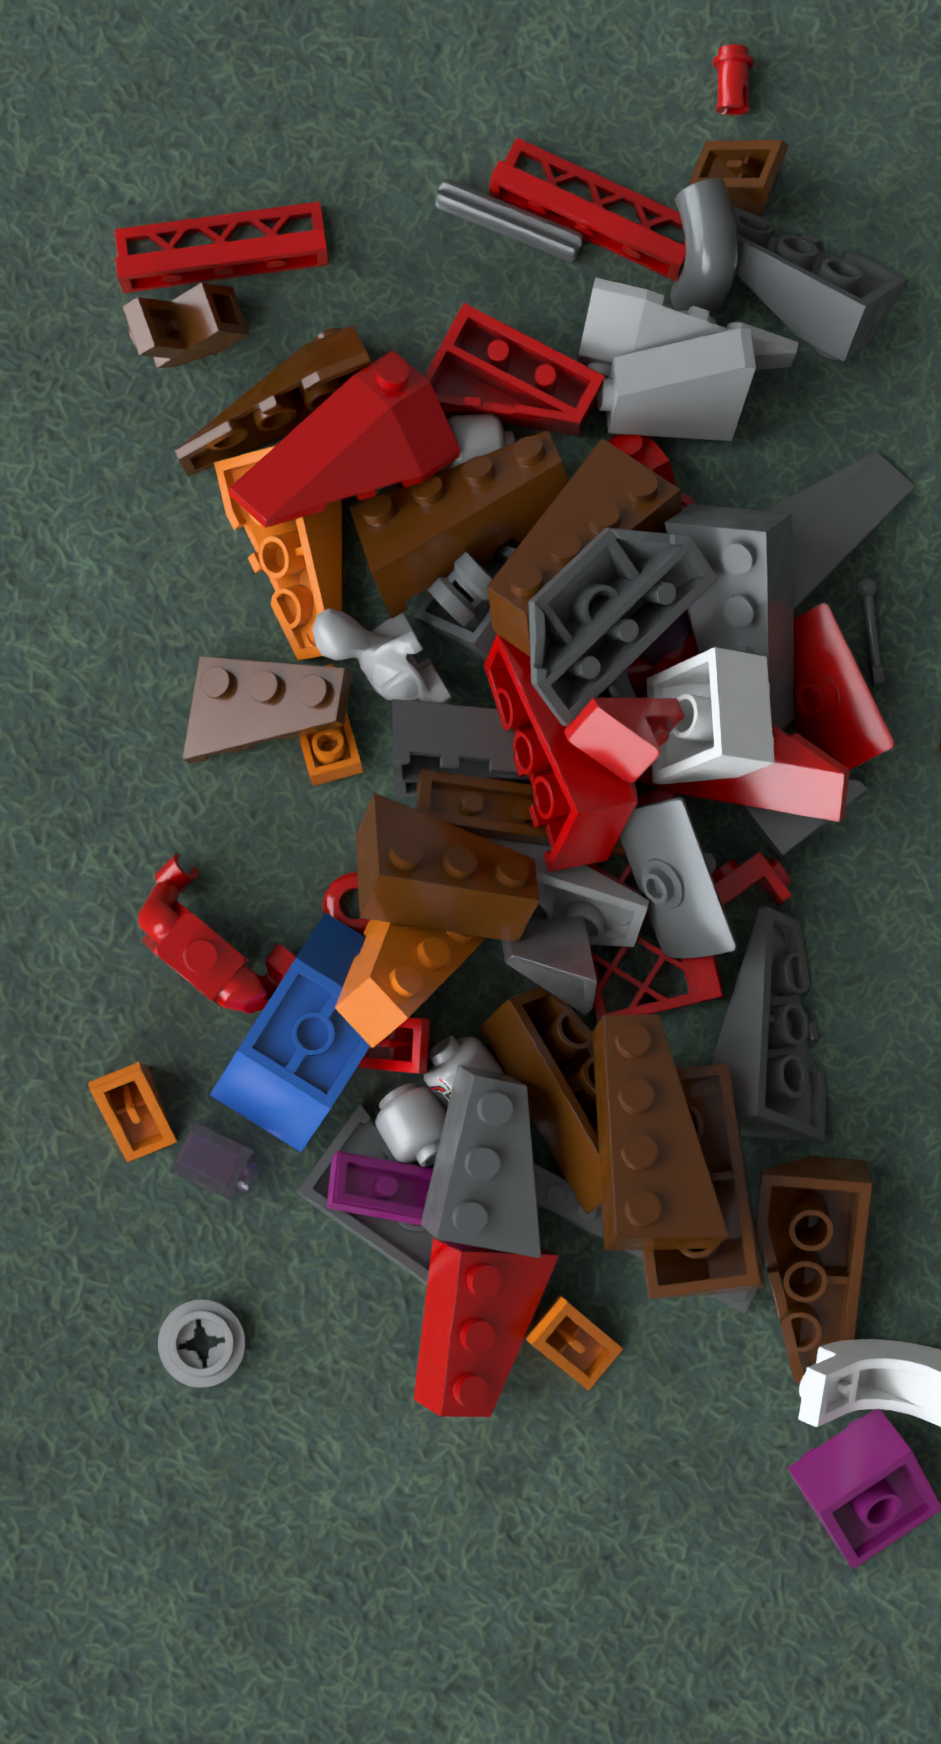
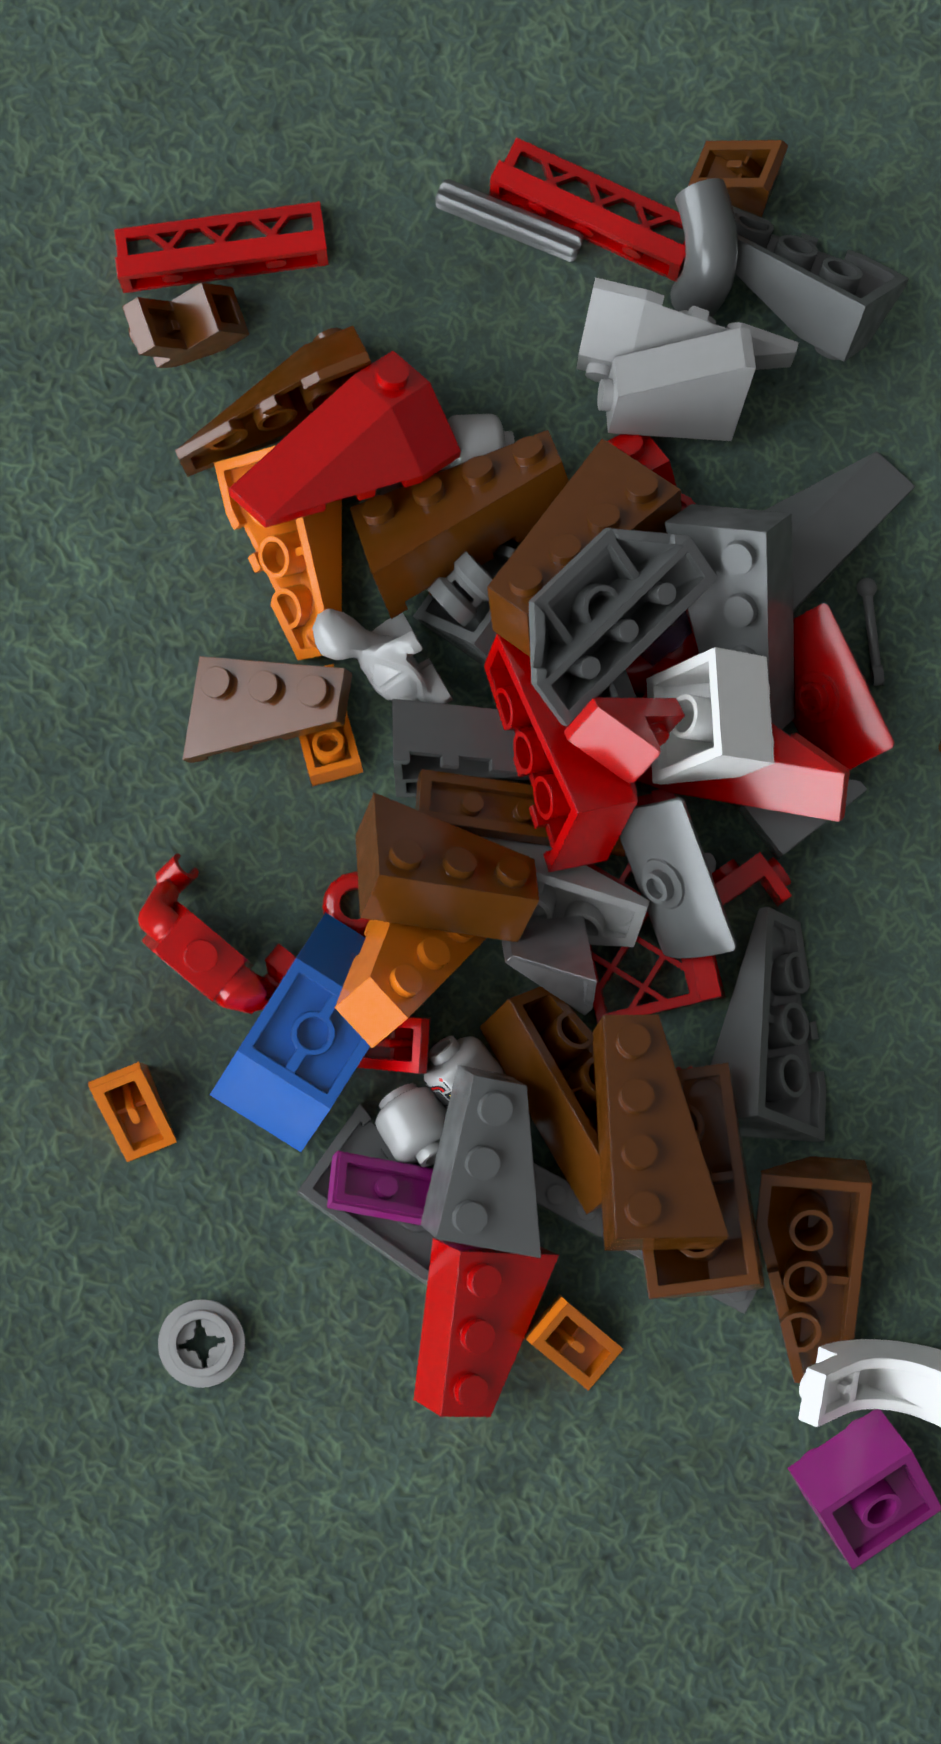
clear purple brick [171,1122,261,1200] -> none
red wedge [424,303,605,436] -> none
red pin [713,44,754,115] -> none

